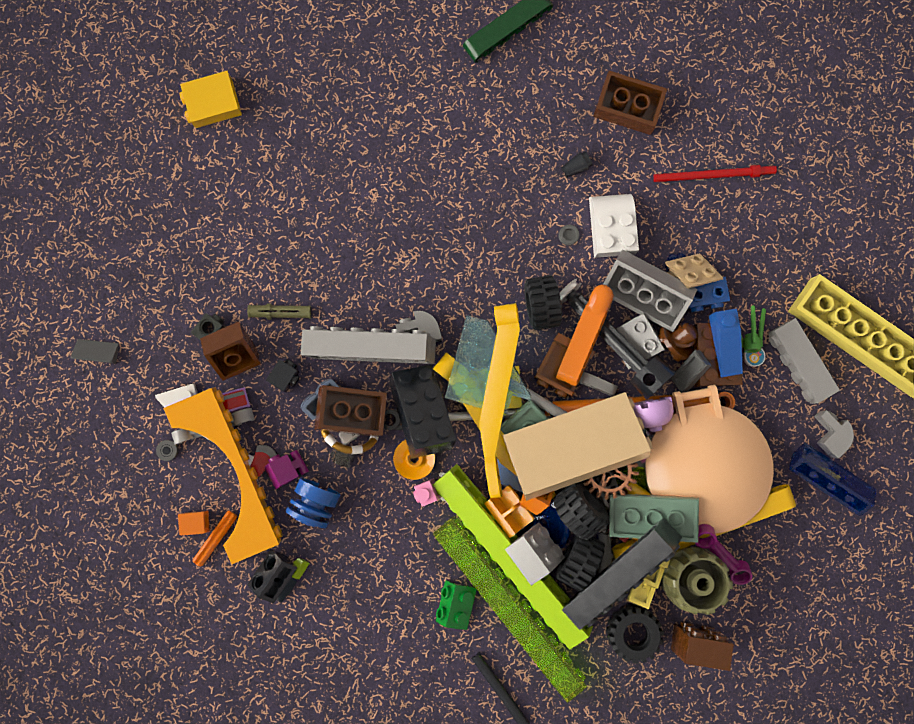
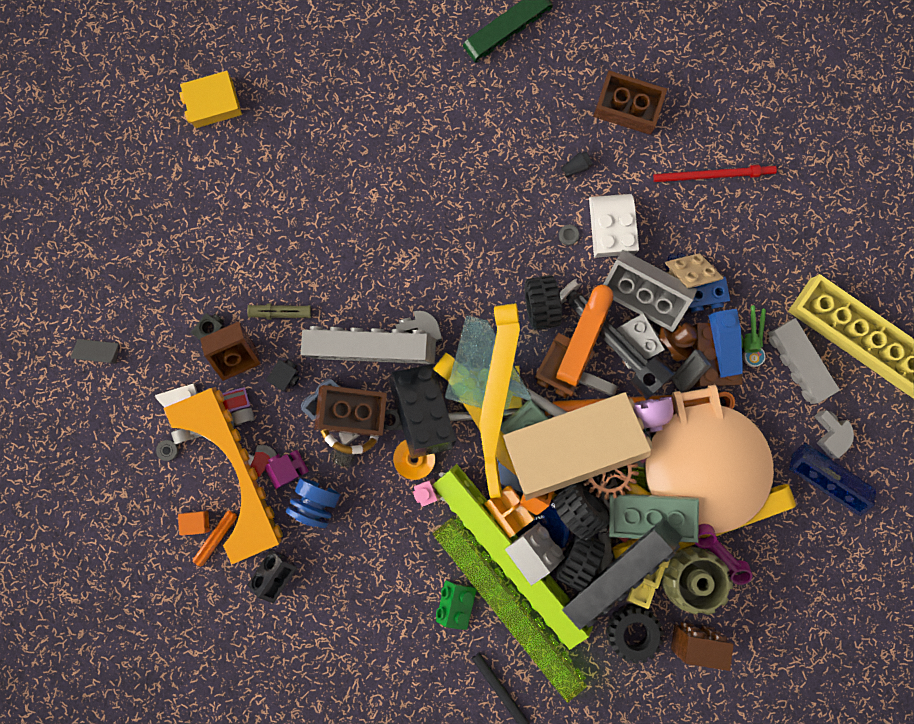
piece [276,558,310,603] -> none

